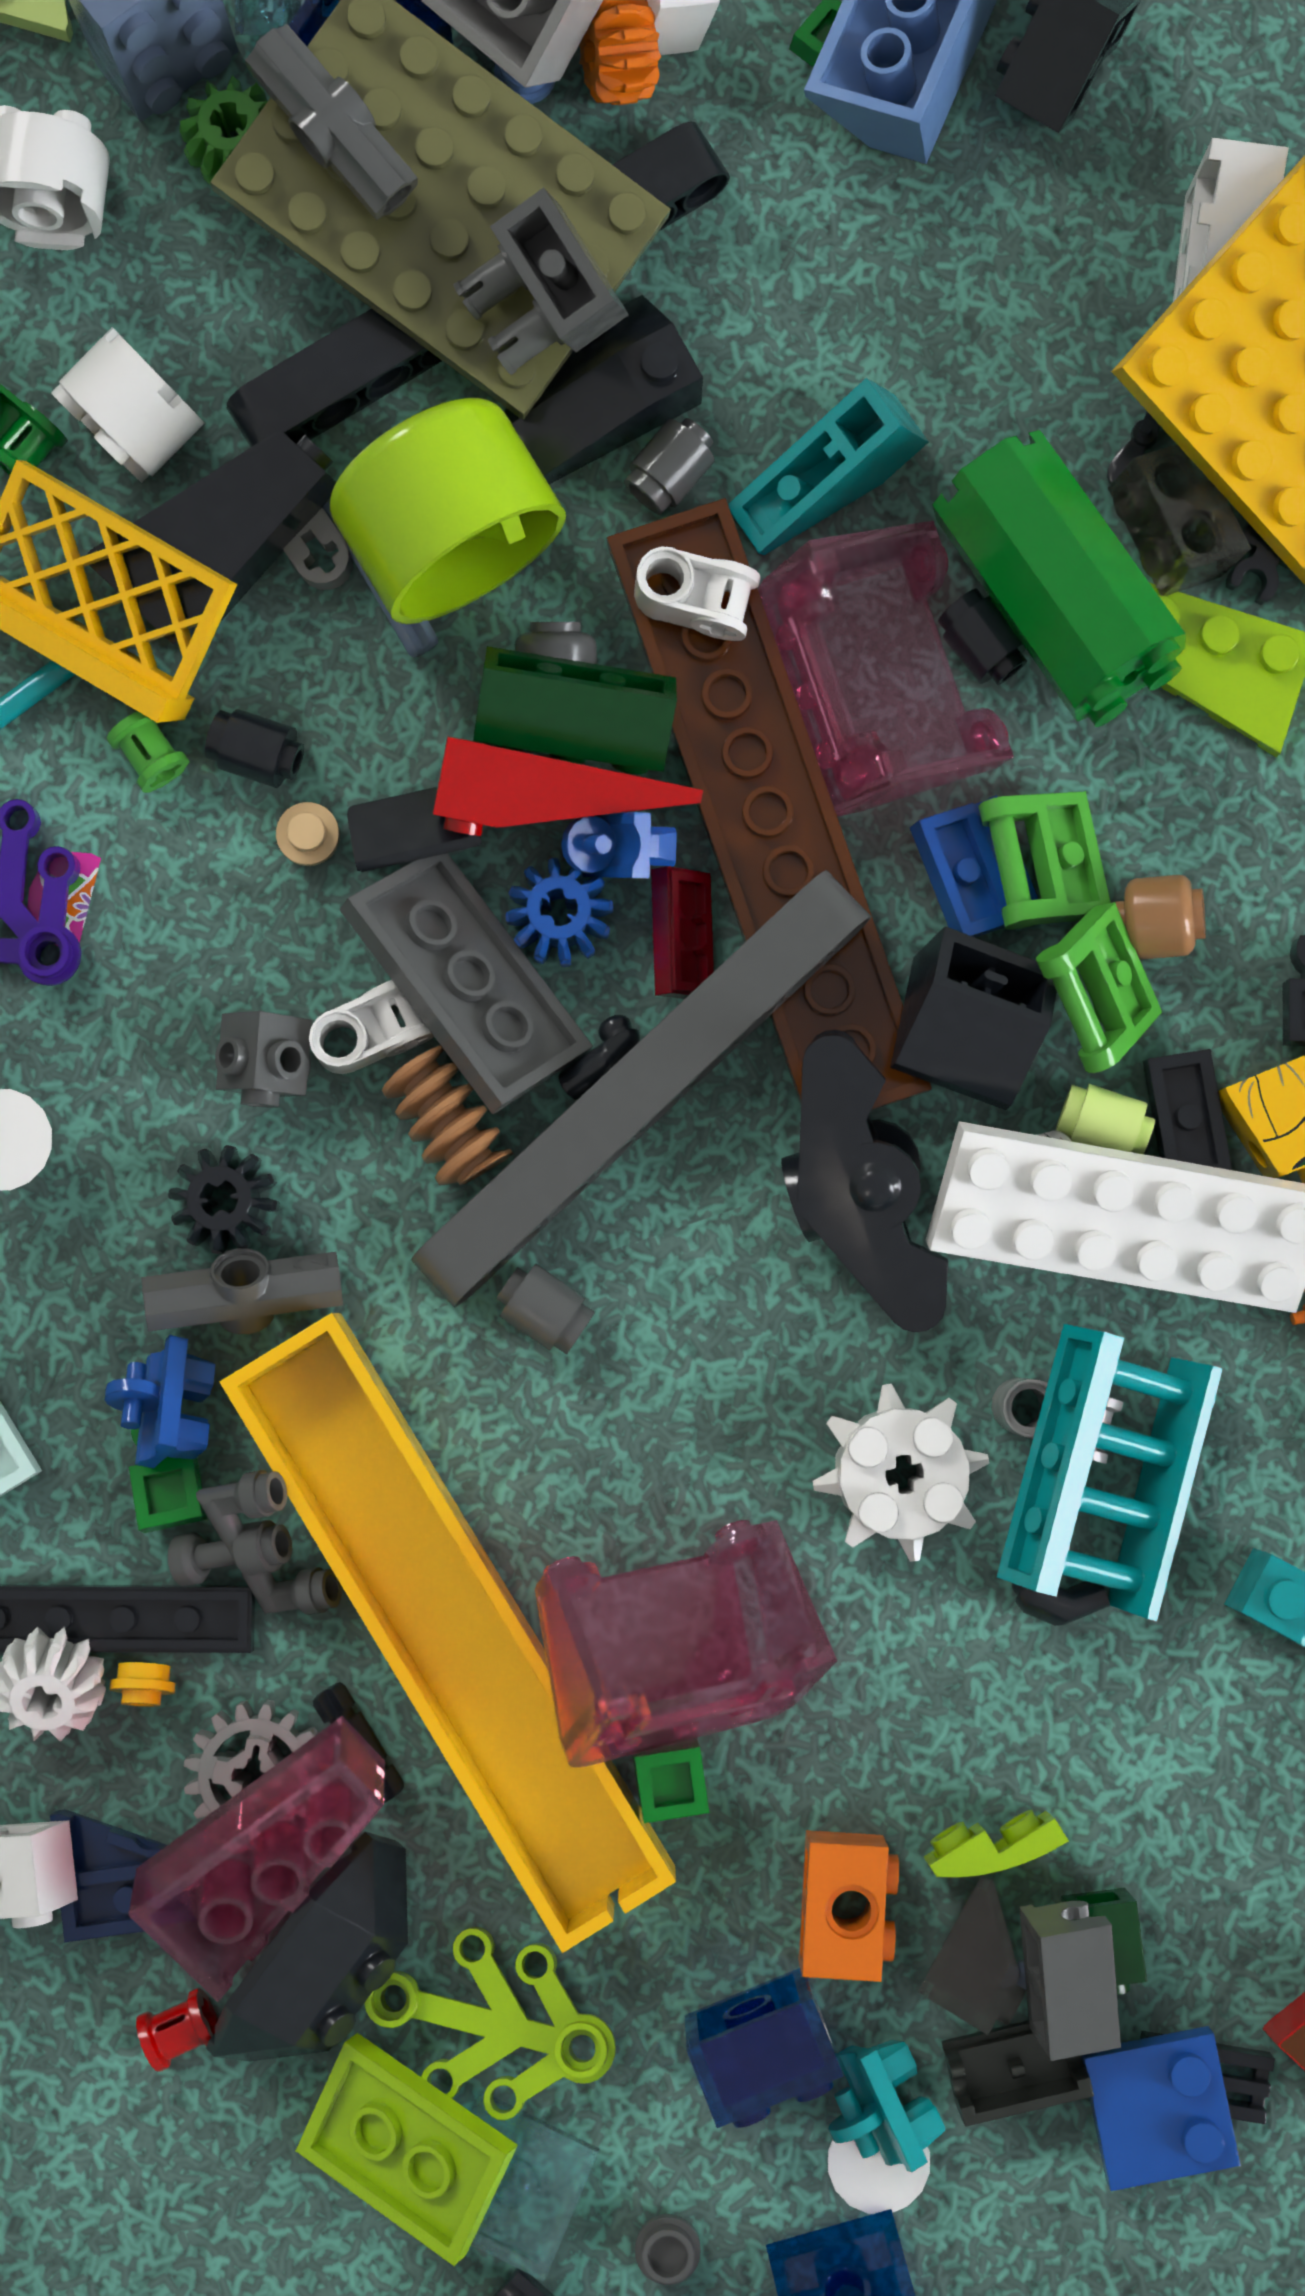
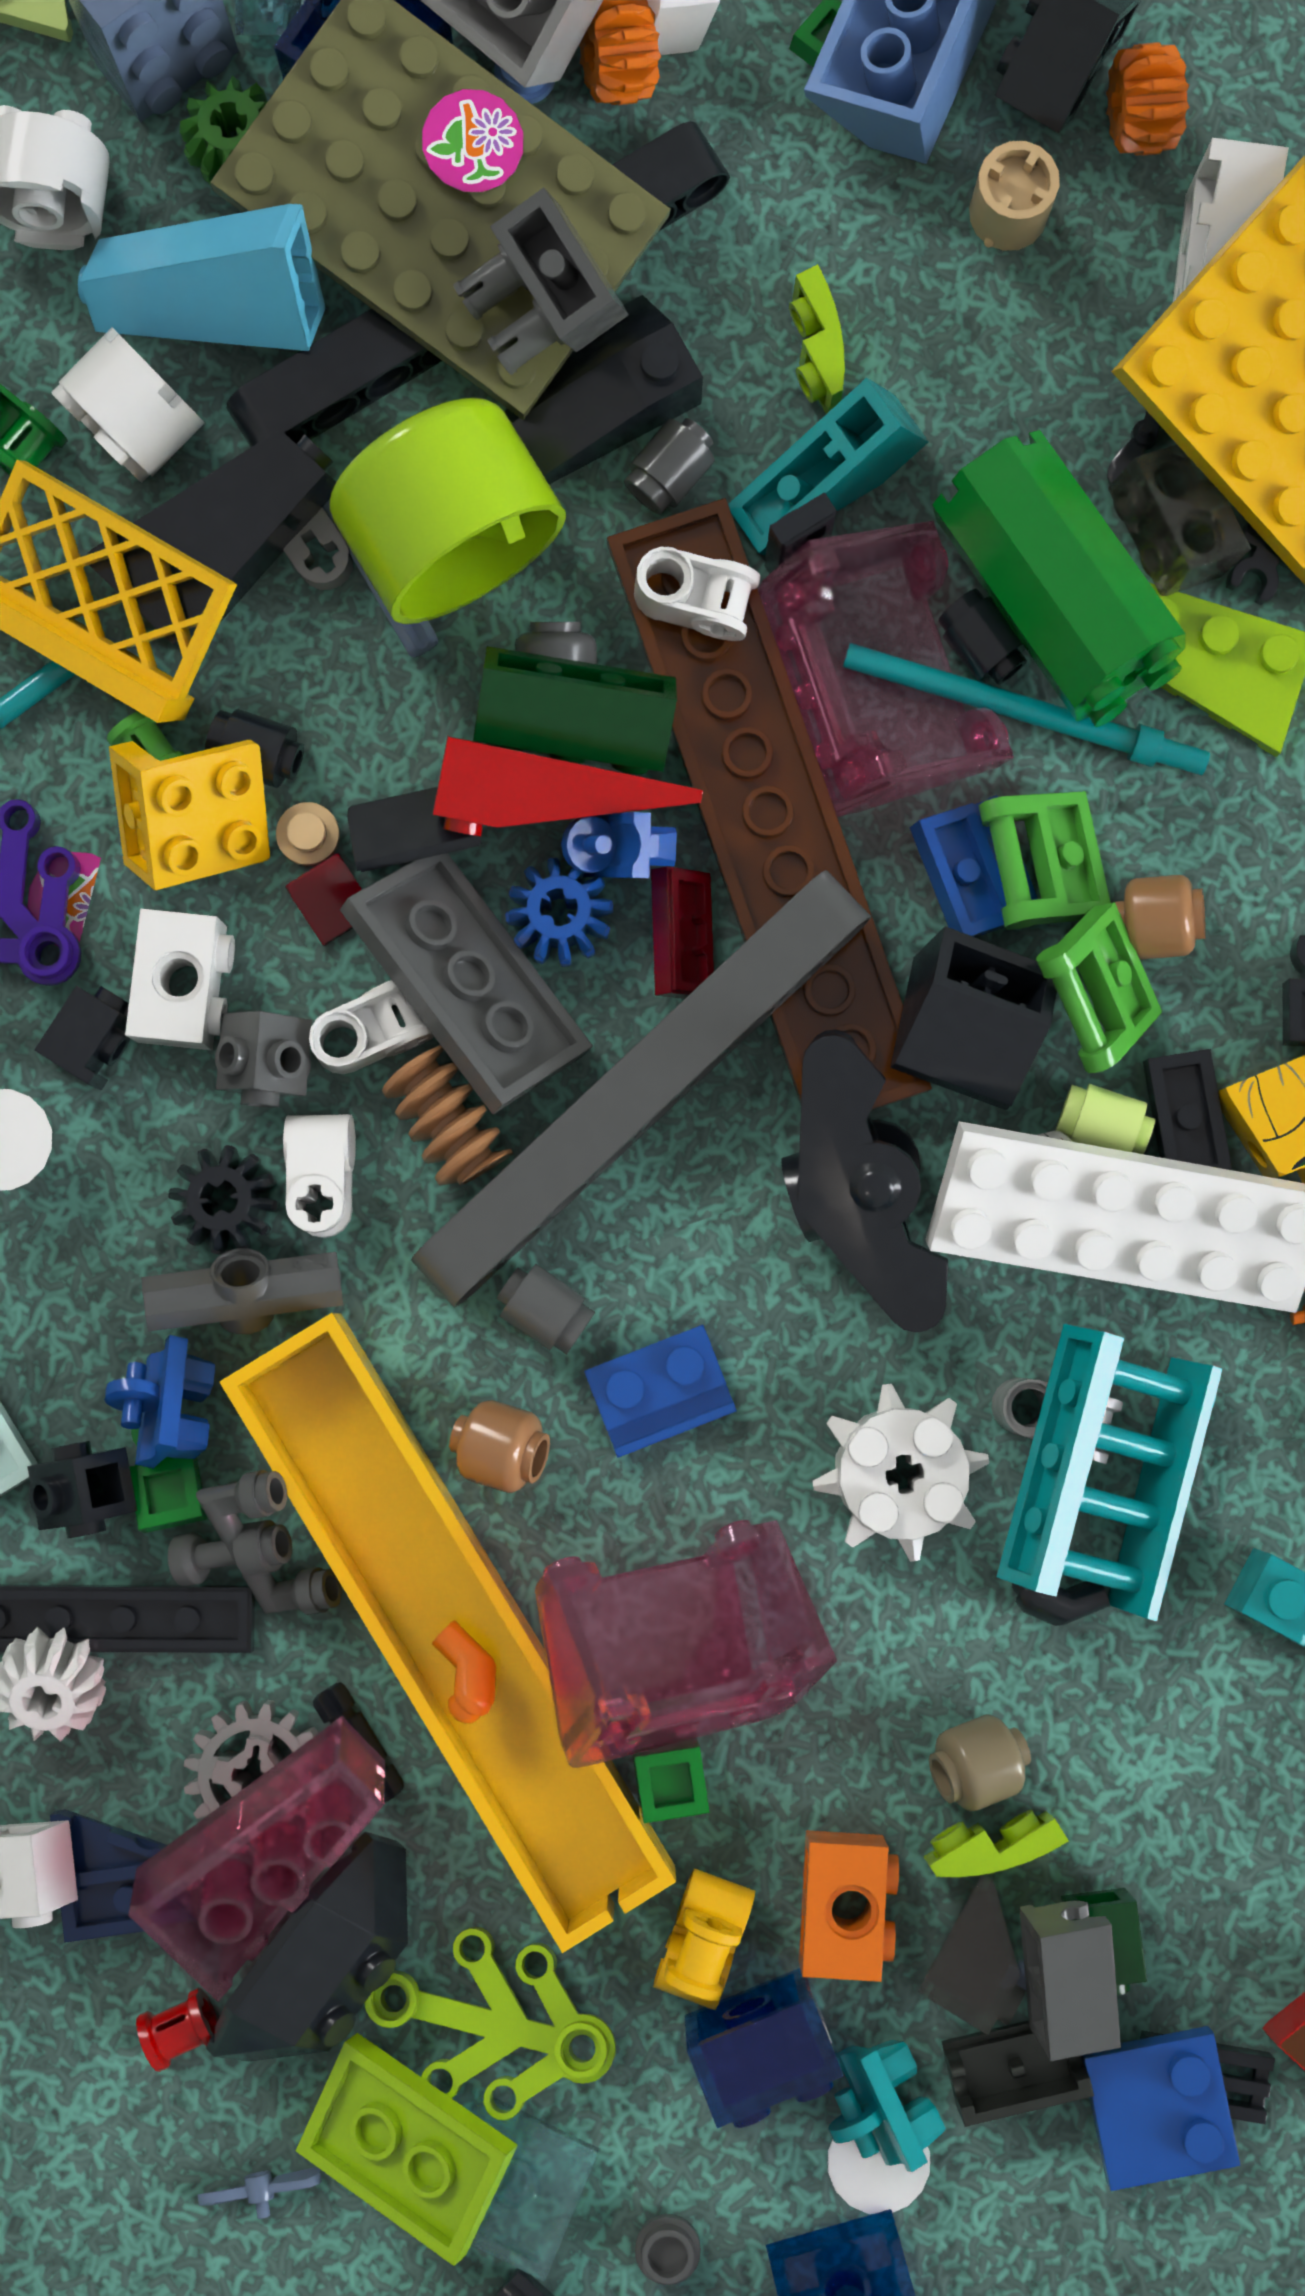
yellow plate [109,1662,176,1707] -> none
dark grey piece [245,24,418,221] -> none
black arm [558,1015,640,1099] -> none
none -> black brick [27,1441,138,1538]
none -> black brick [34,985,130,1090]
none -> medium azure slope [78,204,326,351]
none -> yellow bracket [109,739,270,891]
none -> white brick [125,909,235,1050]
none -> sand blue piece [197,2167,322,2219]
none -> white piece [283,1114,356,1238]
none -> dark red slope [285,854,362,946]
none -> sticker [422,89,523,192]
none -> orange arm [432,1620,496,1724]
none -> medium nougat head [449,1400,550,1493]
none -> blue plate [584,1325,737,1458]
none -> yellow piece [653,1868,756,2010]
none -> black plate [764,492,837,584]
none -> lime slope [789,264,845,414]
none -> teal bar [842,643,1210,776]
none -> dark tan head [929,1714,1031,1812]
none -> tan piece [969,141,1060,251]
none -> orange gear [1106,42,1190,156]

